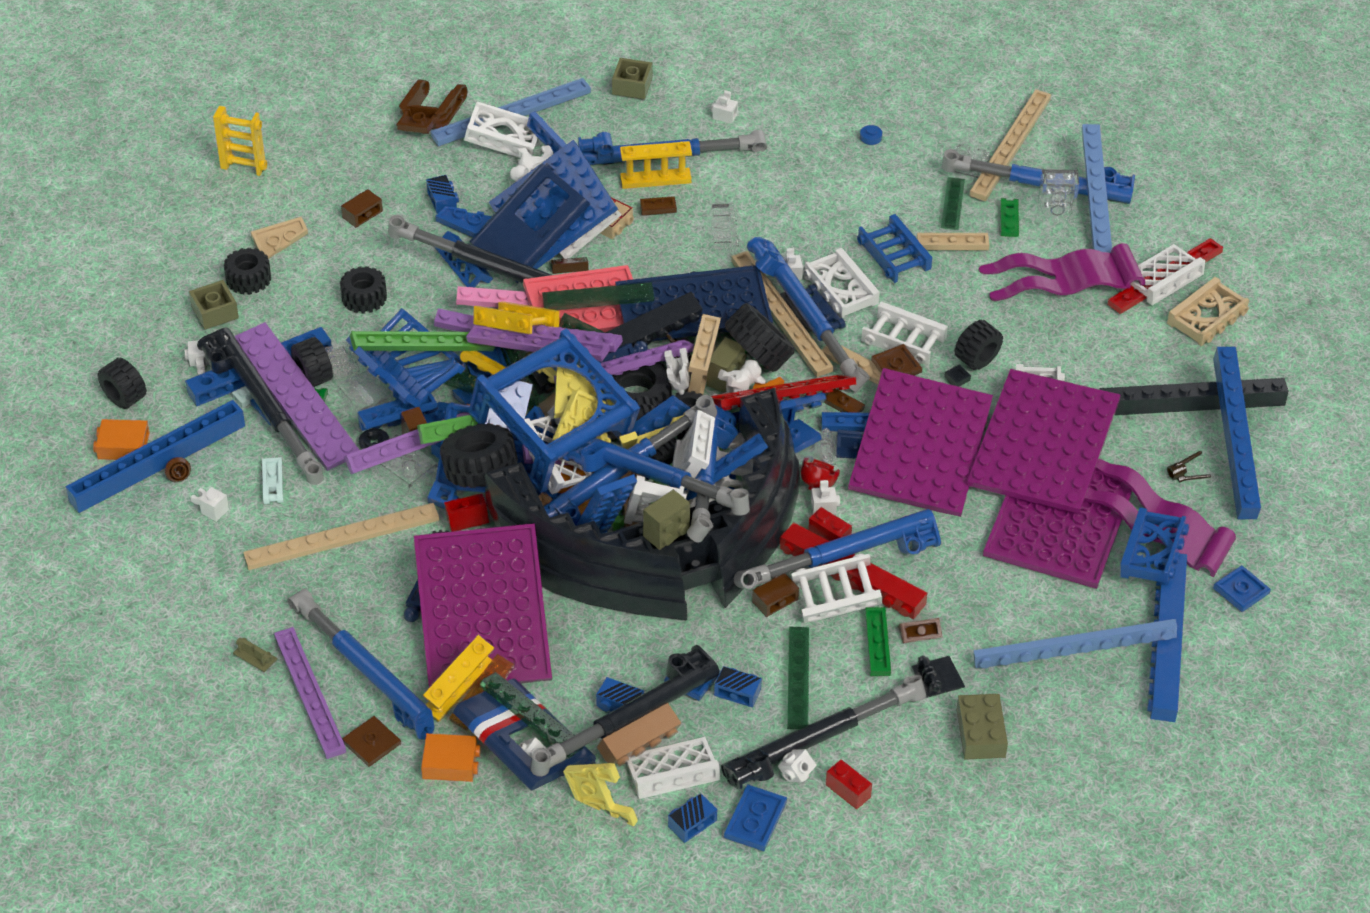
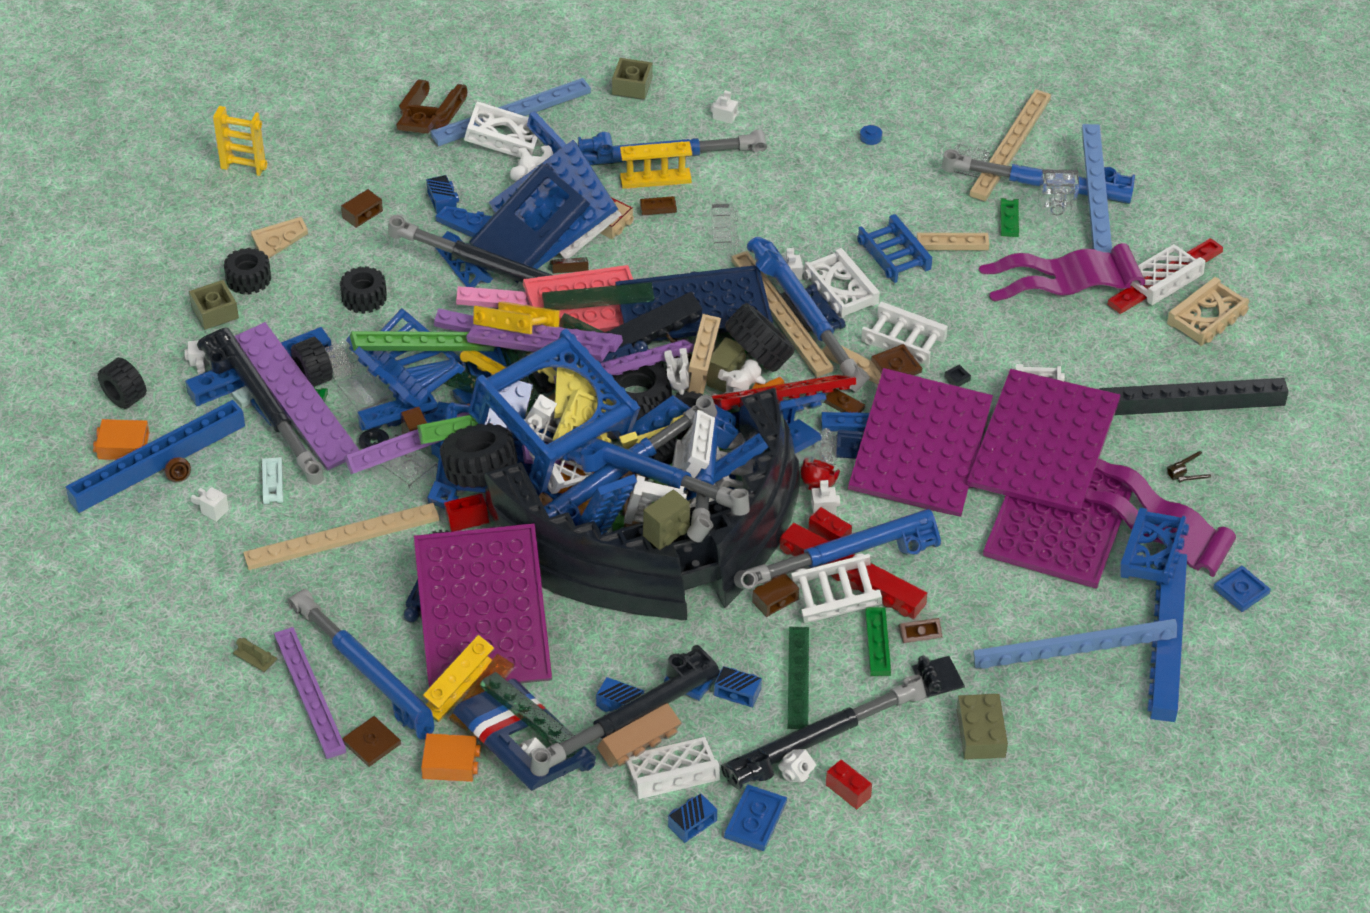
light yellow wing [563,763,638,826] -> none
clear green plate [941,177,965,230] -> none
black tyre [954,319,1003,370] -> none
blue brick [1213,347,1261,520] -> none
none -> white brick [525,394,557,433]

